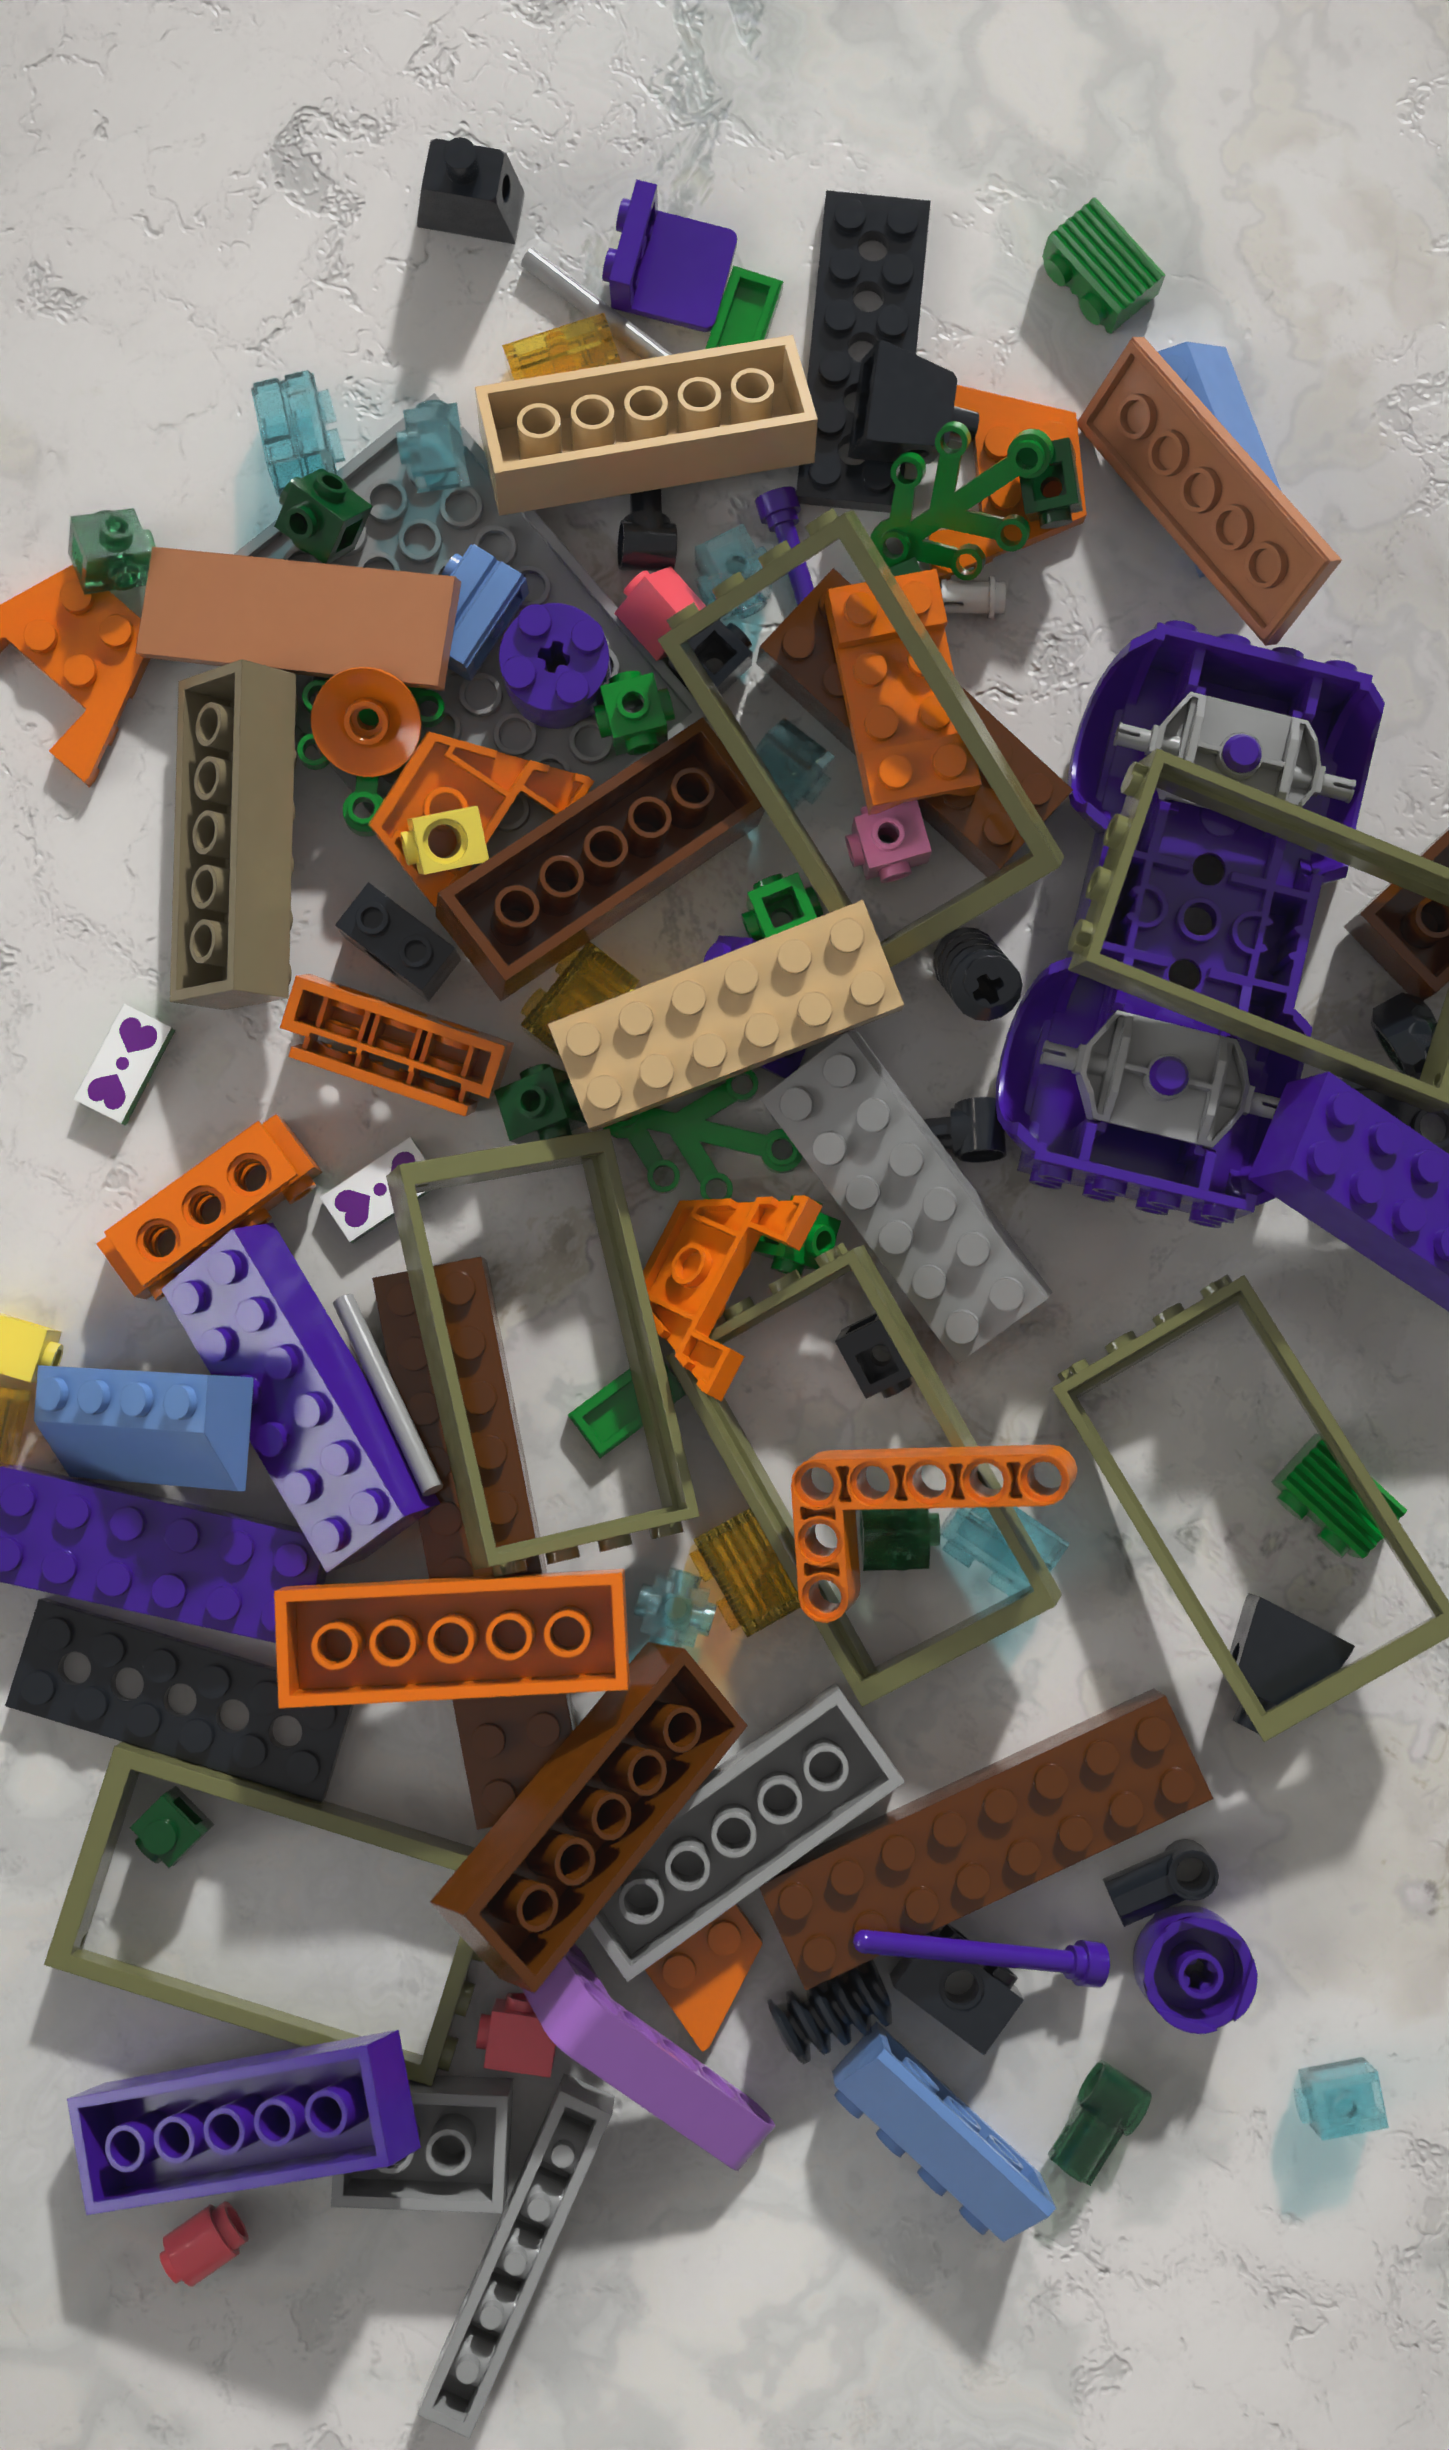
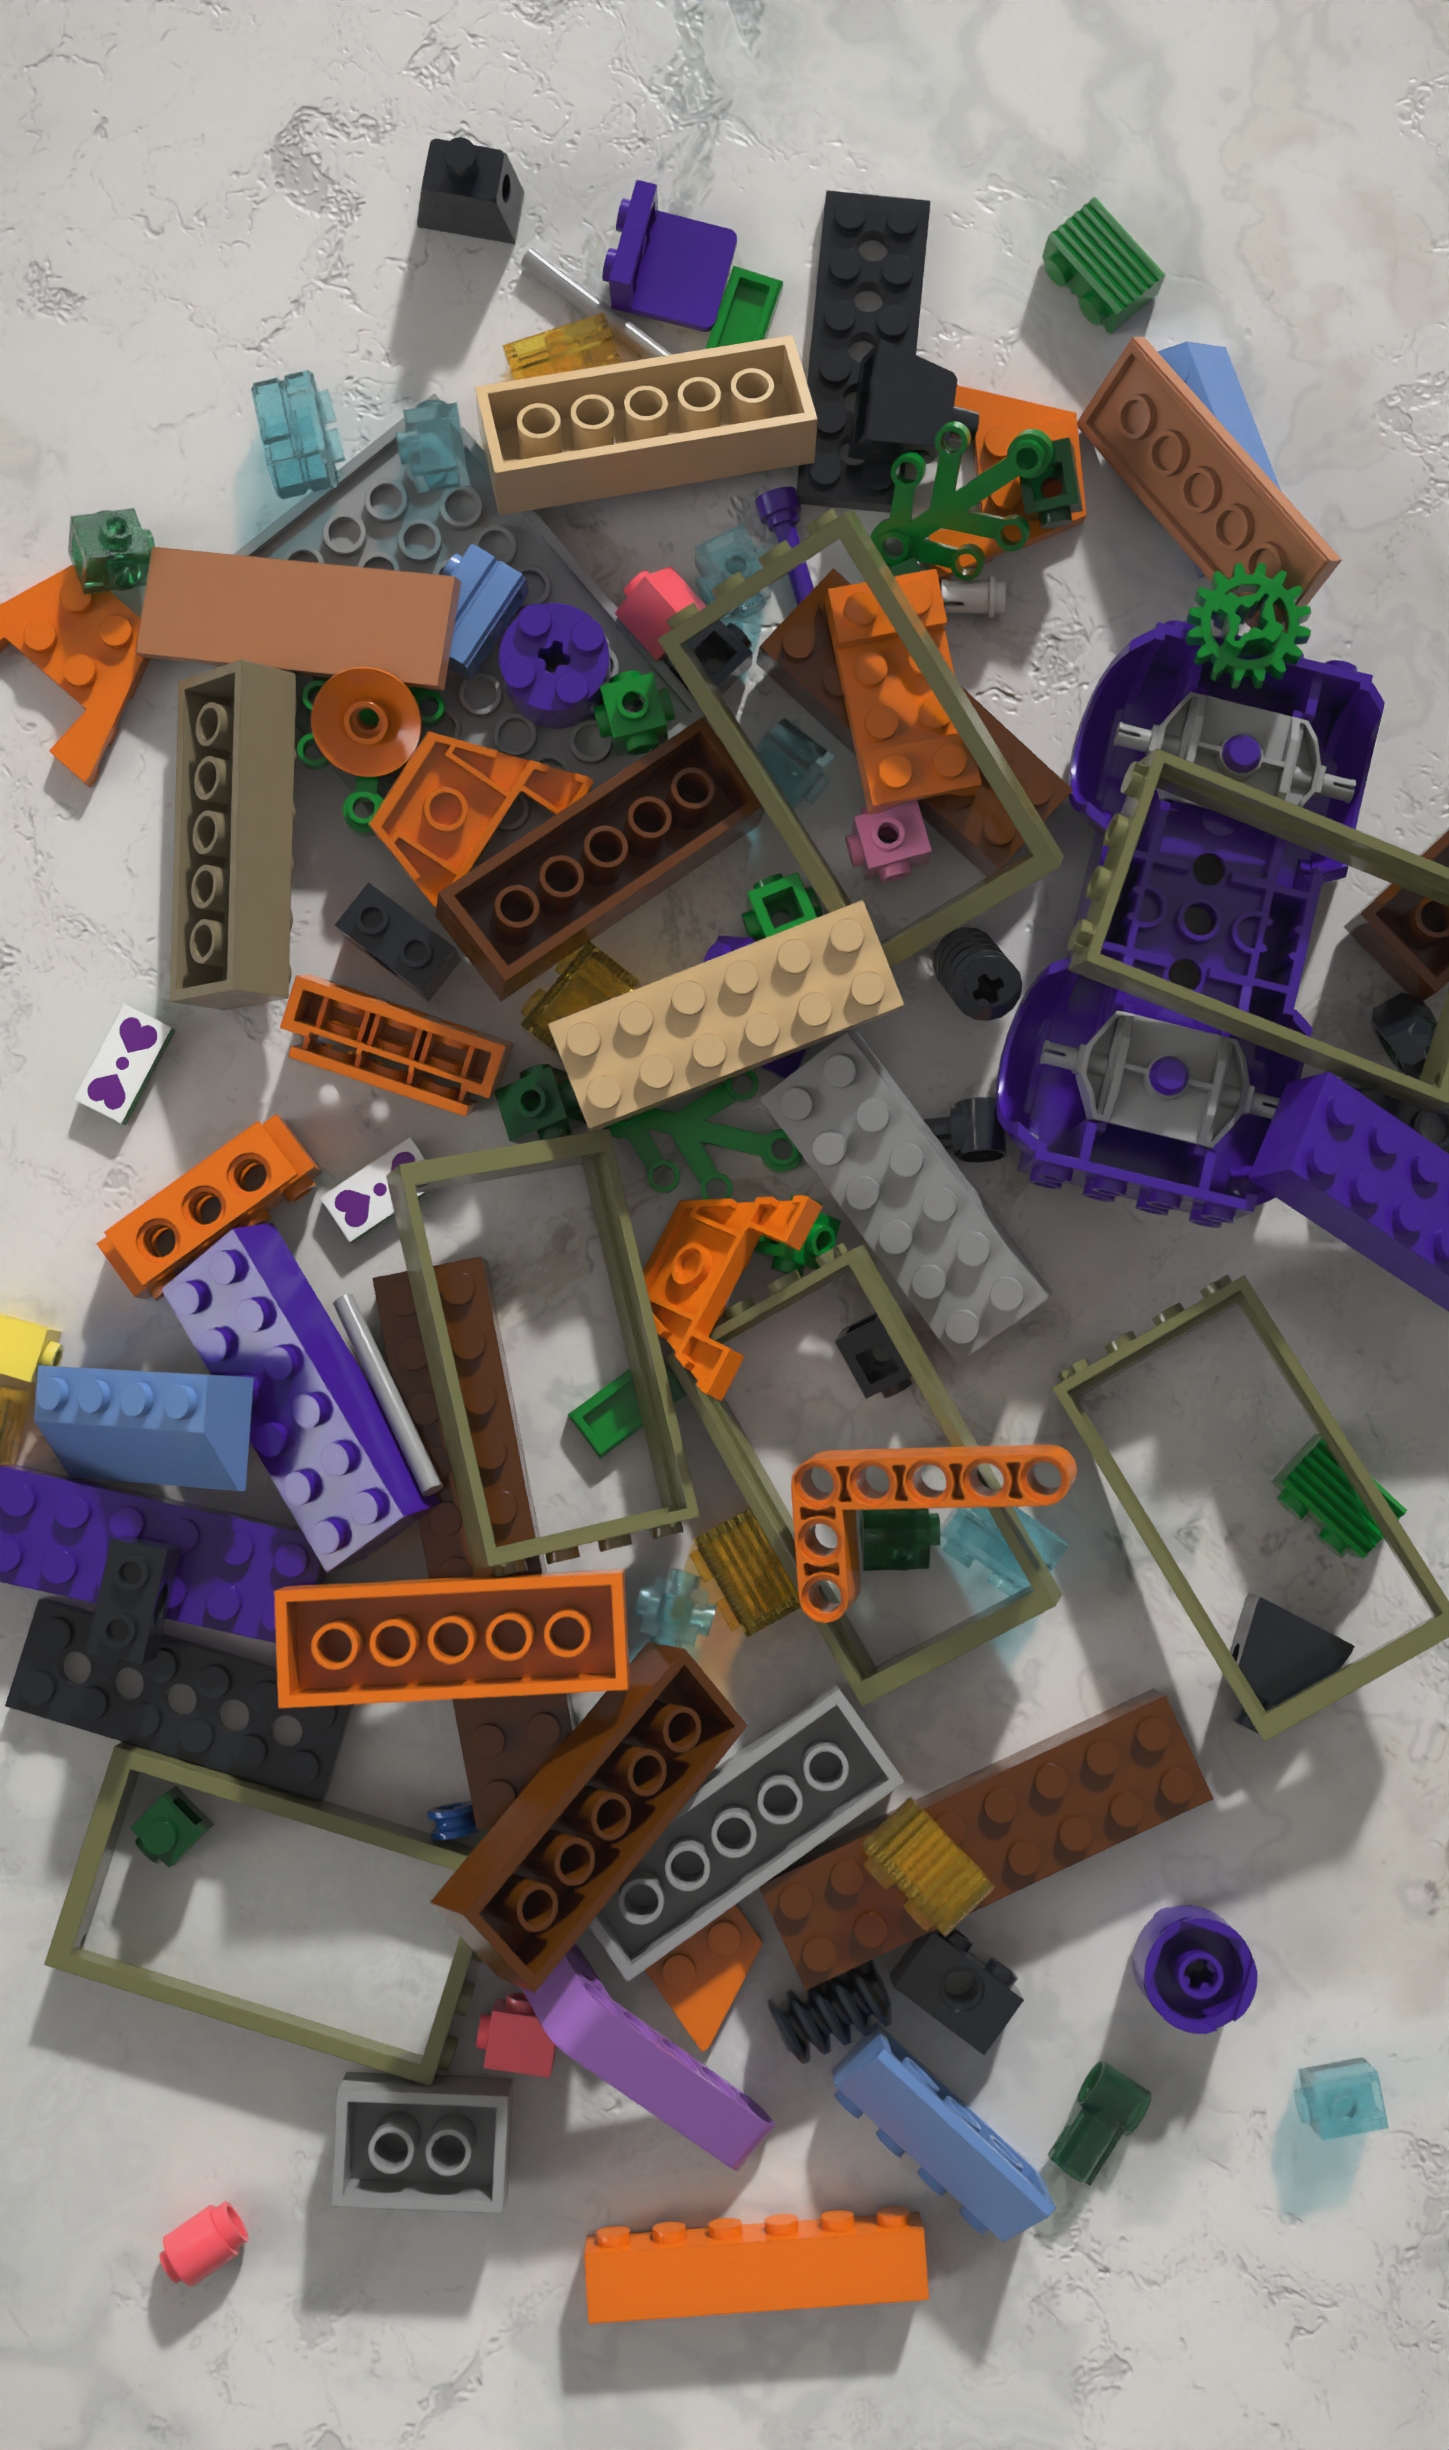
dark purple brick [67,2030,421,2216] -> none
dark green brick [274,468,373,564] -> none
light yellow brick [400,806,489,875] -> none
light grey brick [417,2073,615,2439] -> none
black axle [617,489,677,572] -> none
dark purple piece [853,1930,1110,1988] -> none
black piece [1103,1839,1219,1927] -> none
none -> black brick [86,1536,182,1664]
none -> blue bush [427,1801,481,1840]
none -> orange brick [584,2206,929,2324]
none -> clear yellow brick [862,1796,995,1937]
none -> green gear [1186,562,1311,689]

